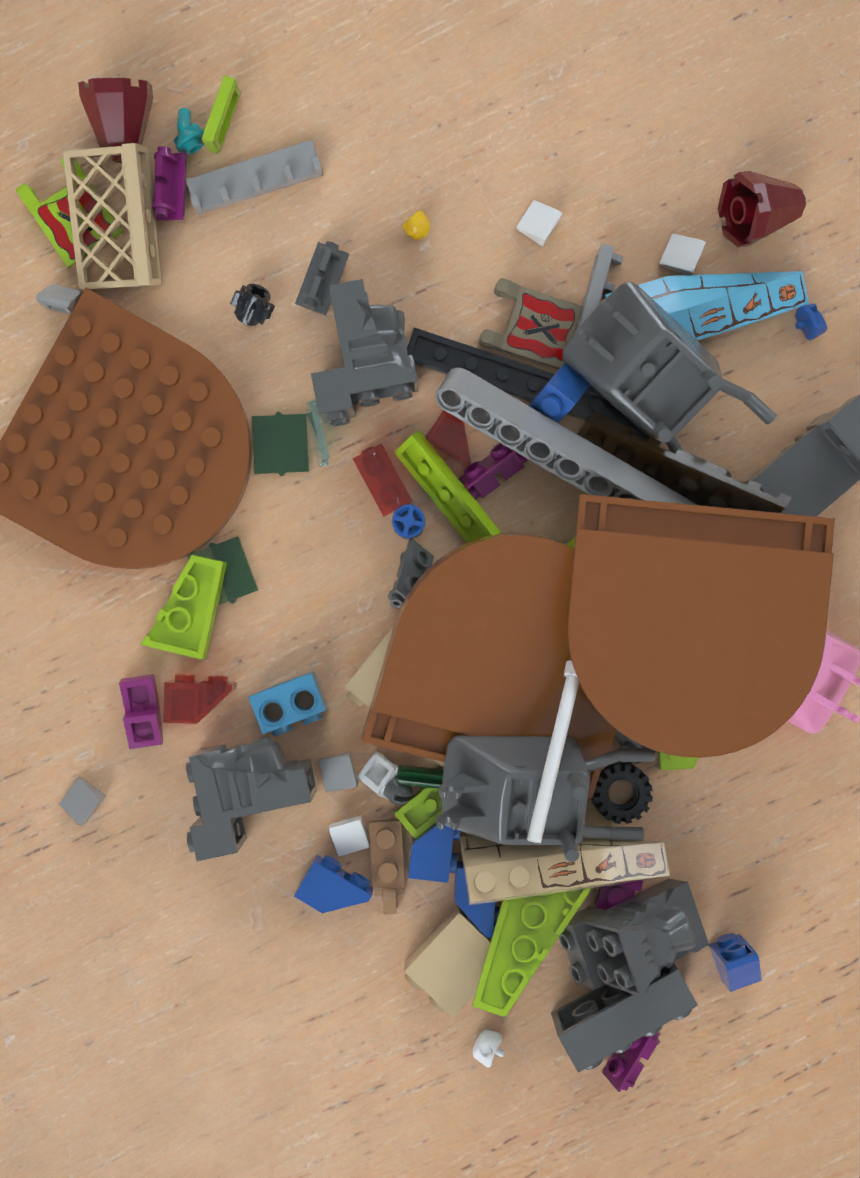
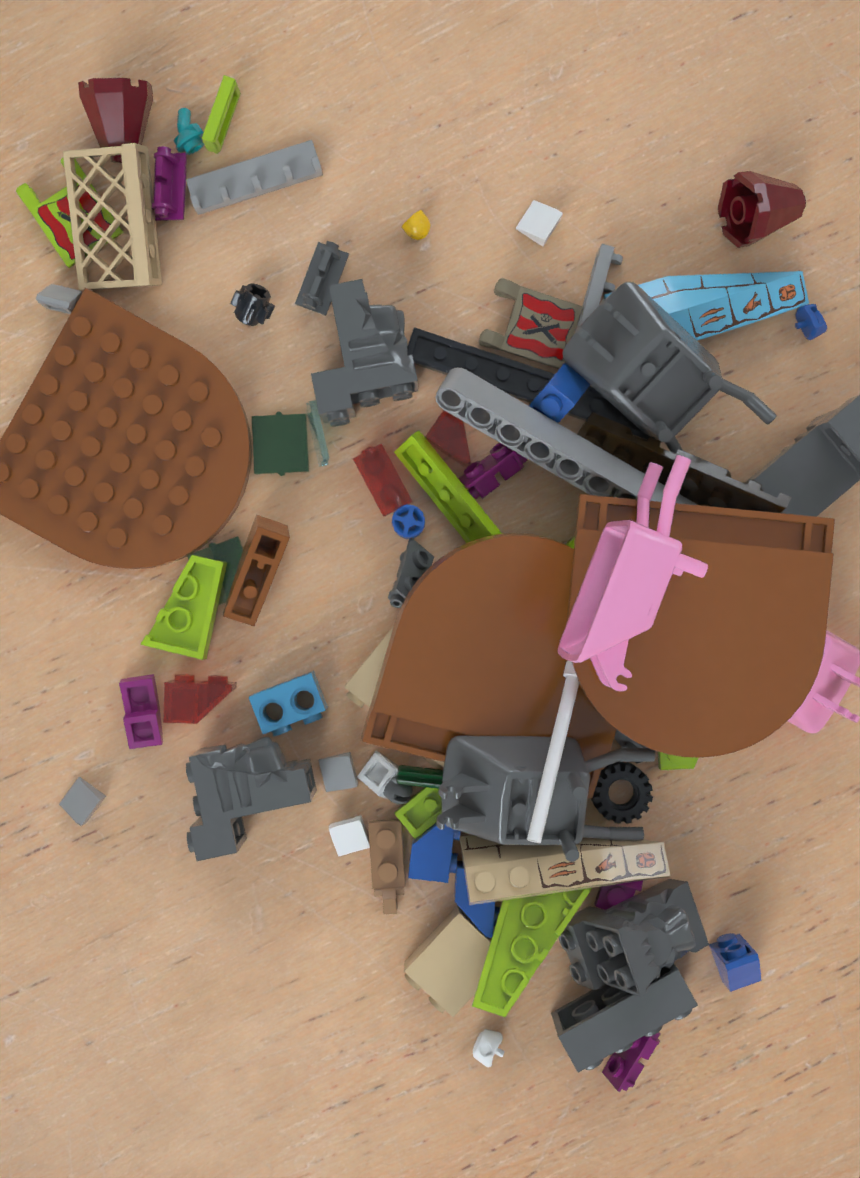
blue slope [294,855,373,913] -> none
white slope [658,233,706,275] -> none
none -> dark orange slope [223,514,290,627]
none -> bright pink piece [558,455,708,691]

